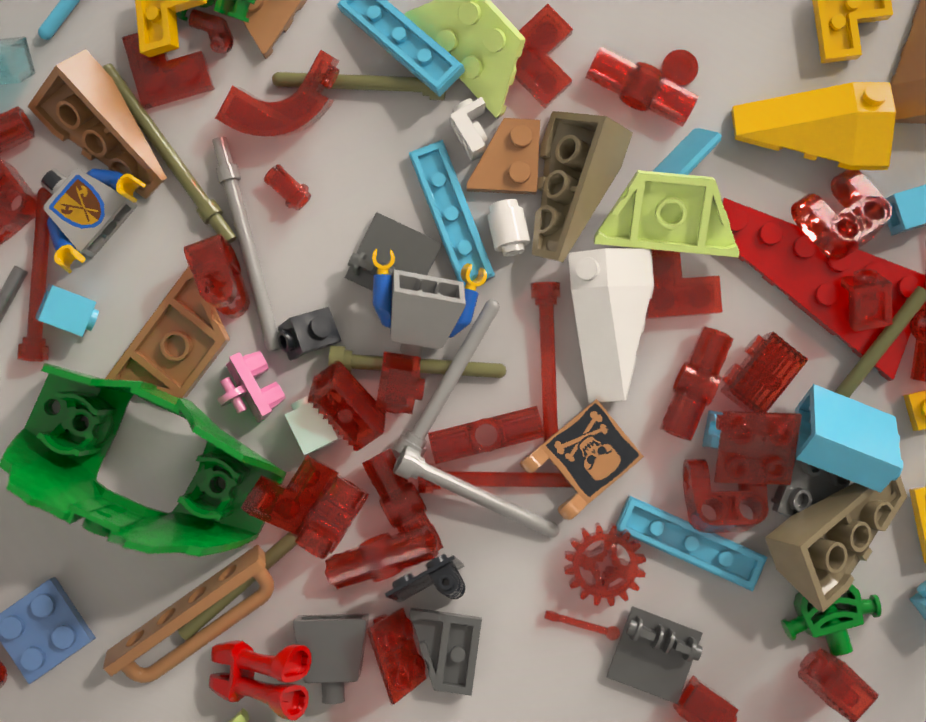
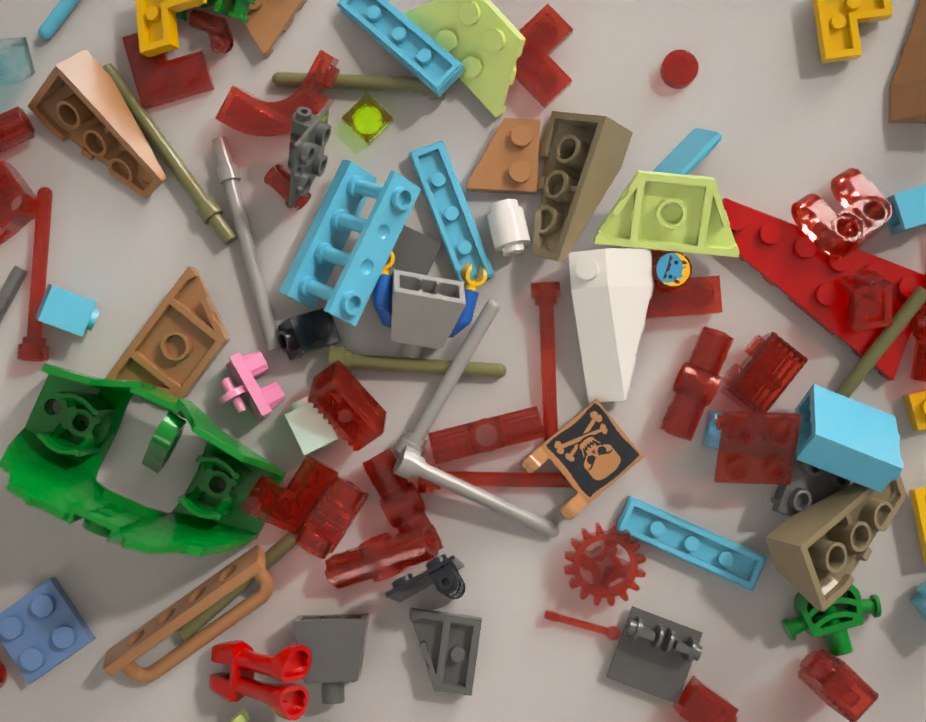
torso [41,168,146,274] -> none
clear red piece [184,234,250,318] -> none
clear red hinge [366,608,427,705] -> none
clear red brick [375,351,425,414] -> none
white bracket [450,97,488,162] -> none
clear red piece [585,47,699,127] -> none
clear red piece [682,457,769,533] -> none
yellow wedge [731,82,896,170] -> none
none -> green beam [142,411,187,473]
none -> medium azure fence [279,159,421,327]
none -> dark grey hinge [288,107,331,208]
none -> clear neon green tile [342,93,394,146]
none -> tile [653,251,692,290]

